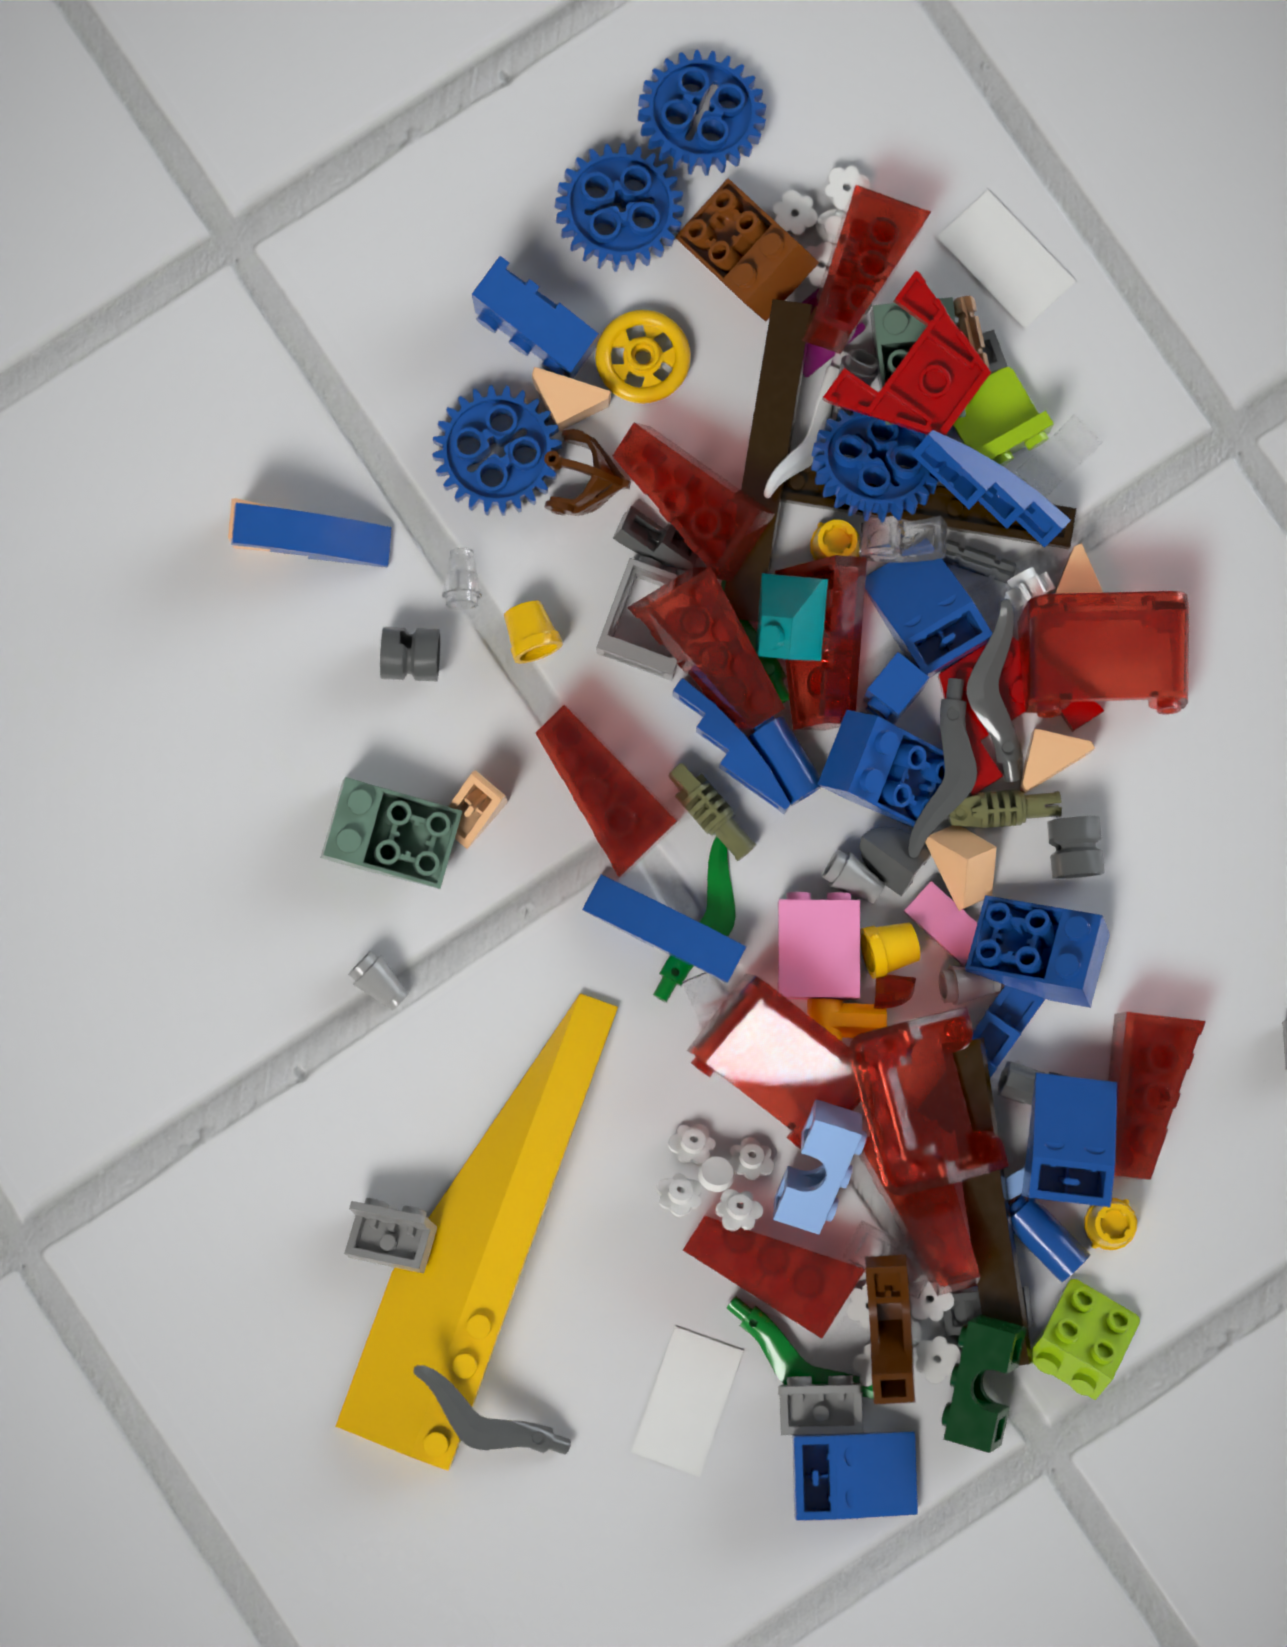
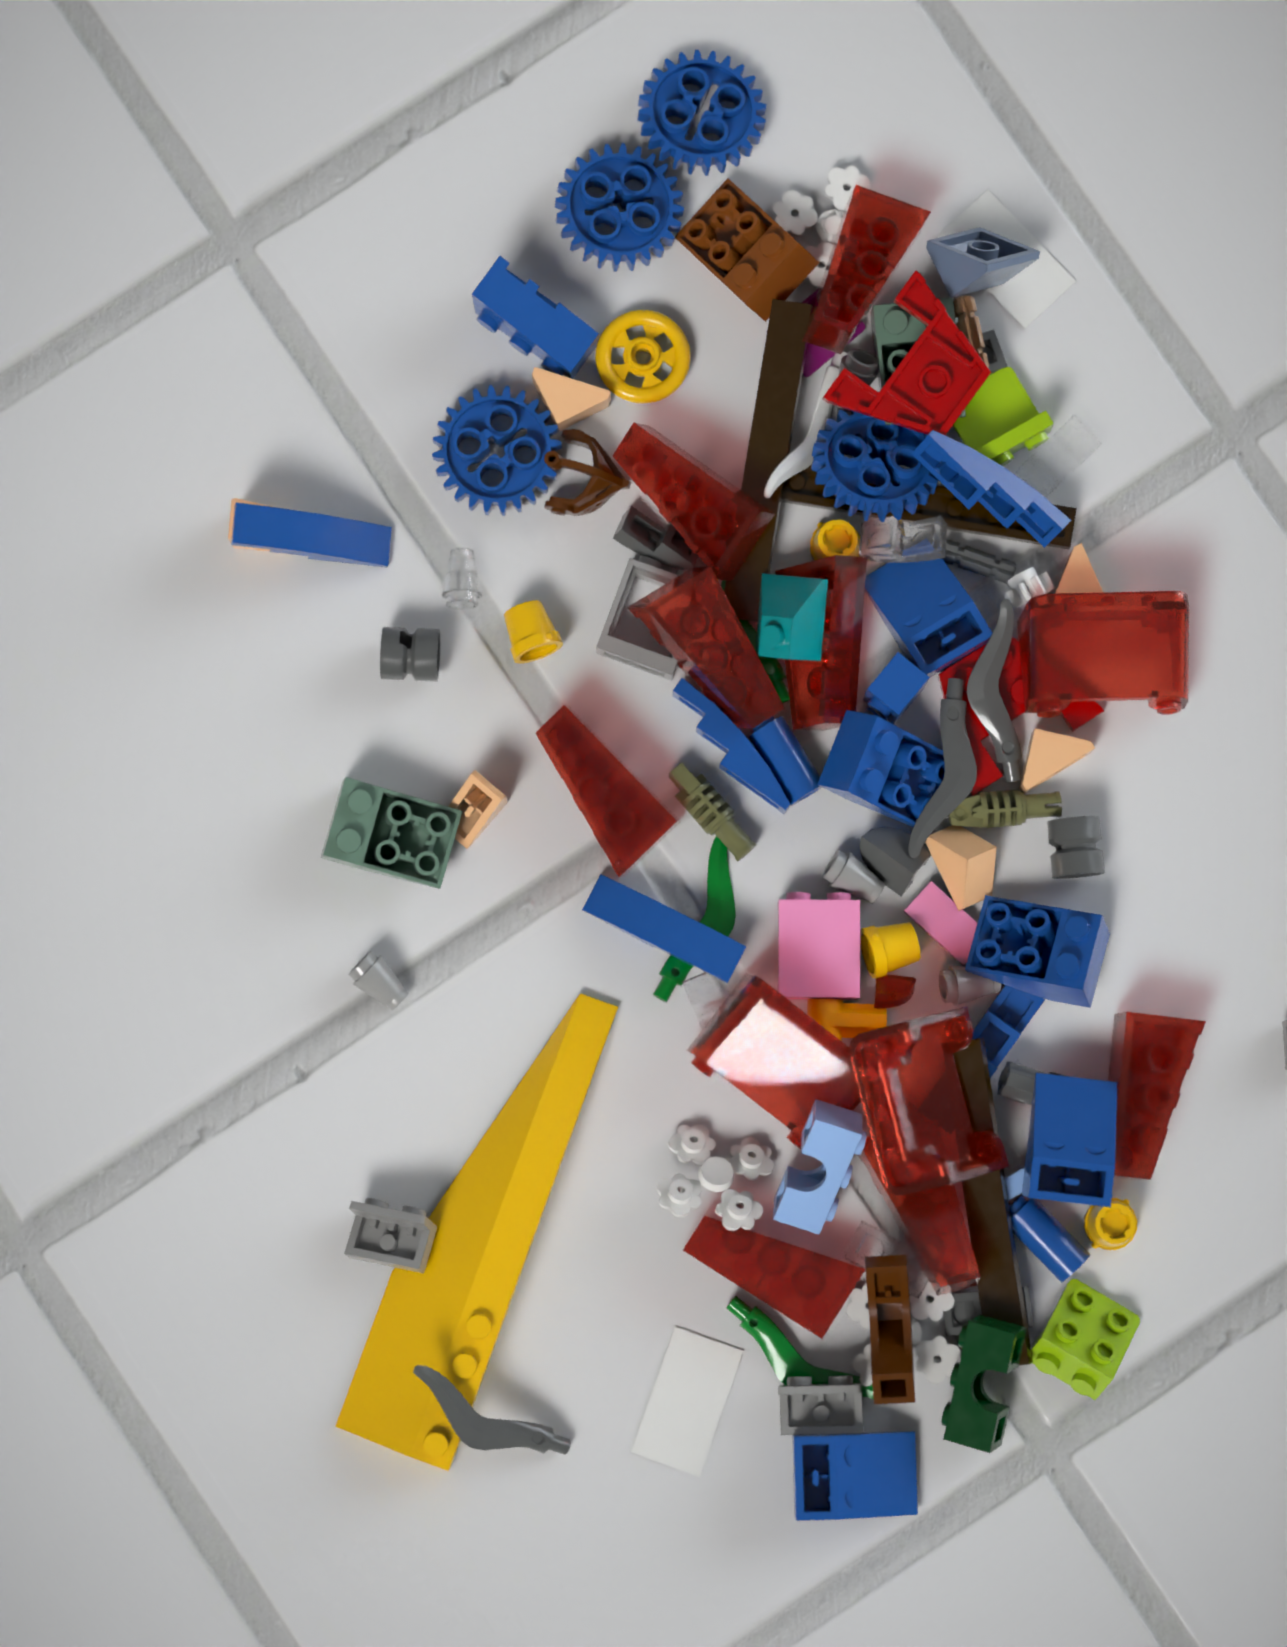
none -> sand blue slope [926,227,1040,298]

